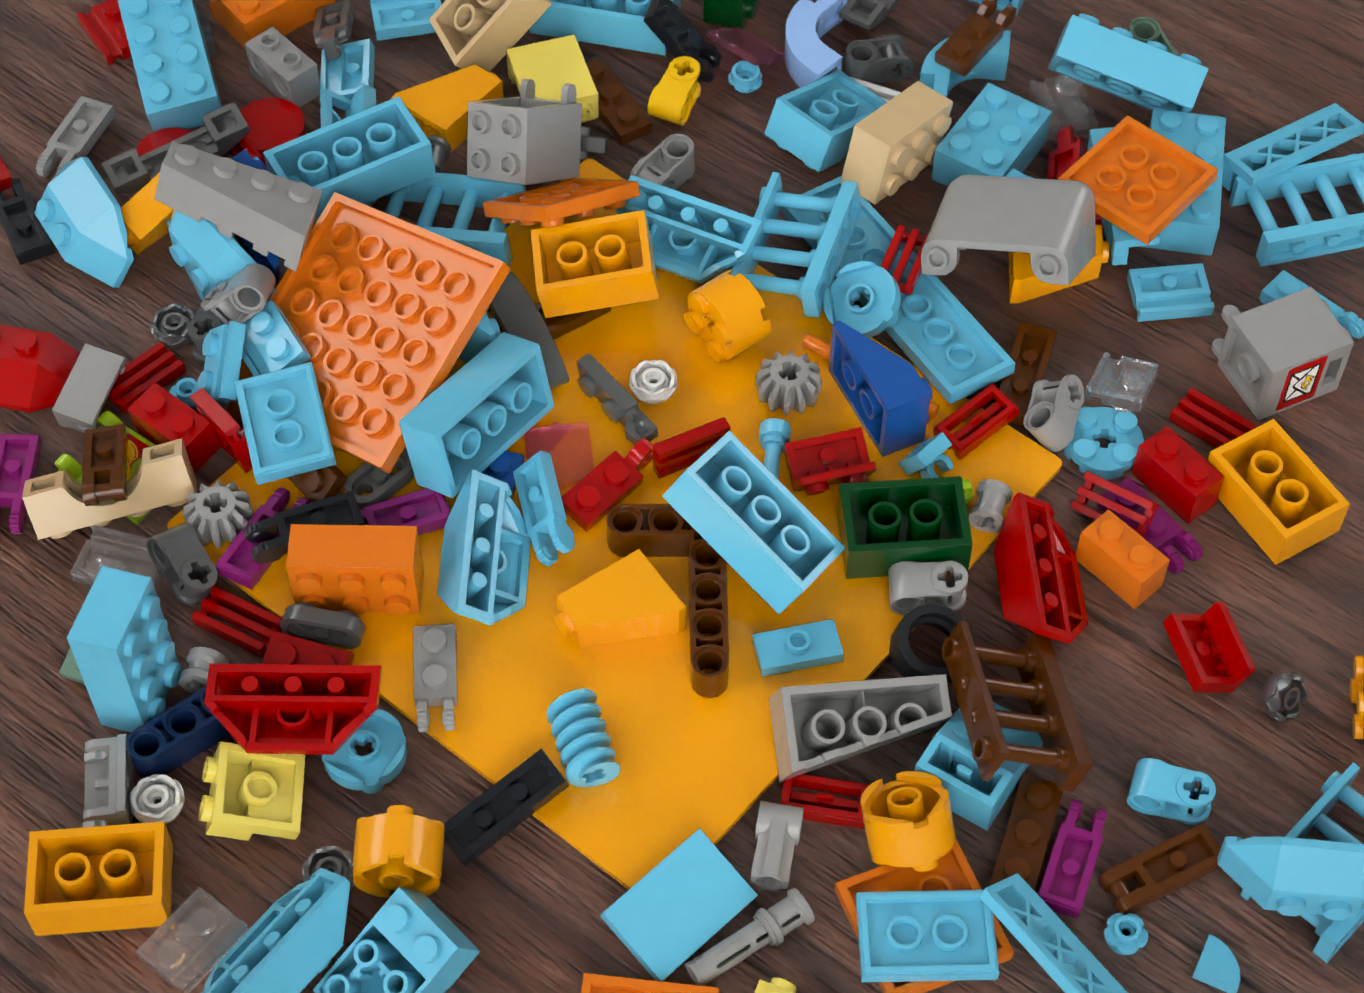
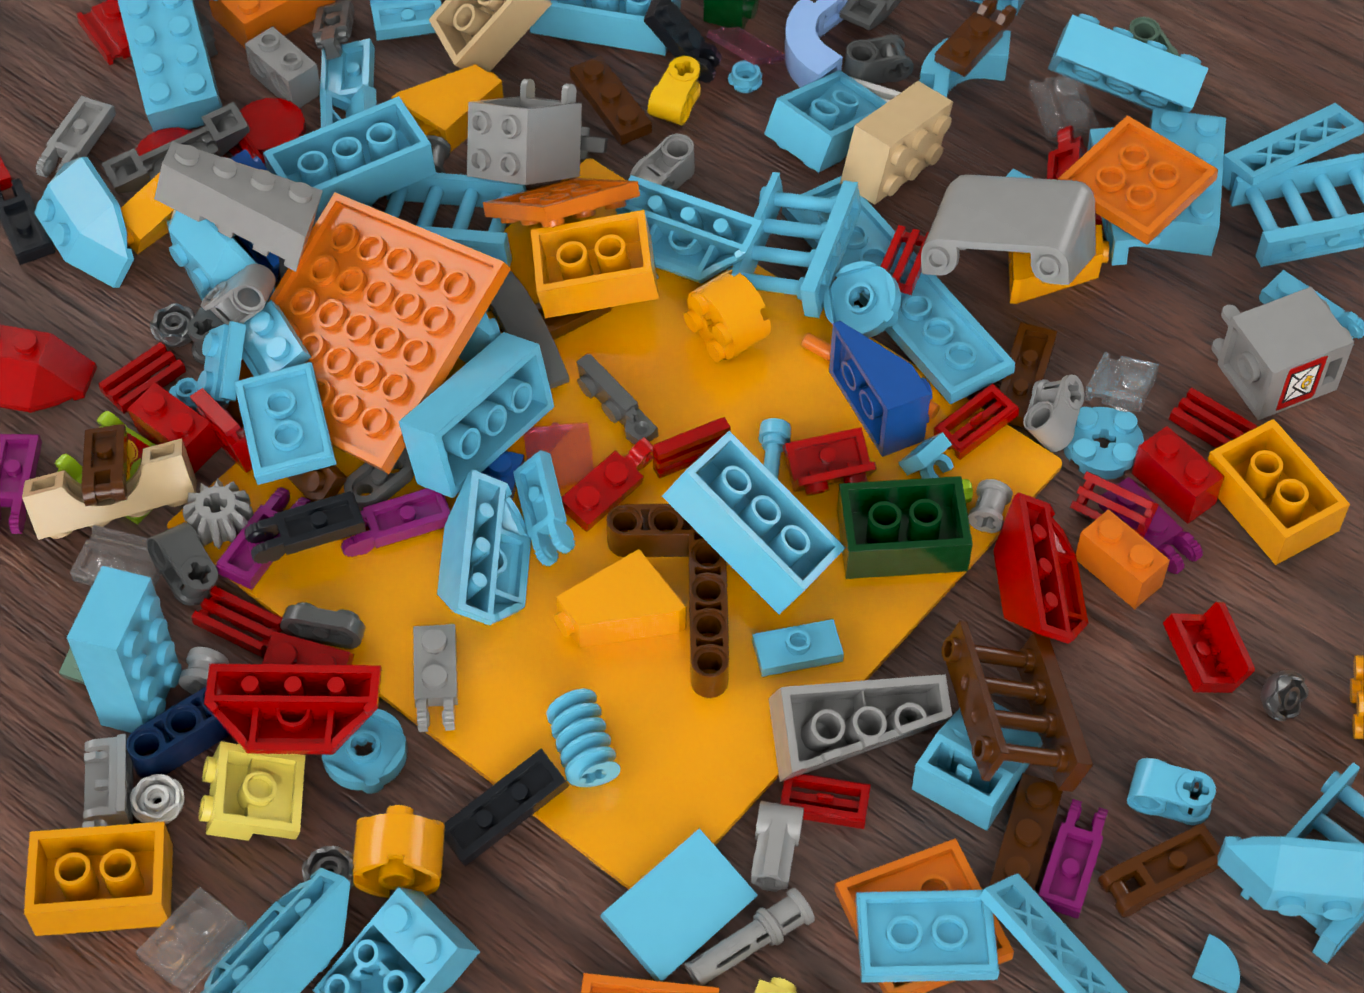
light grey hinge [52,343,127,433] -> none
orange brick [286,524,424,615] -> none
light yellow panel [506,34,599,123] -> none
white plate [629,360,677,404] -> none
light grey gear [755,348,822,416] -> none
light orange brick [860,771,956,872] -> none
light grey piece [888,561,969,615] -> none
black tyre [889,604,974,684] -> none
medium azure brick [931,82,1052,187] -> none
medium azure plate [1104,913,1148,956] -> none
medium azure plate [1127,263,1215,322] -> none

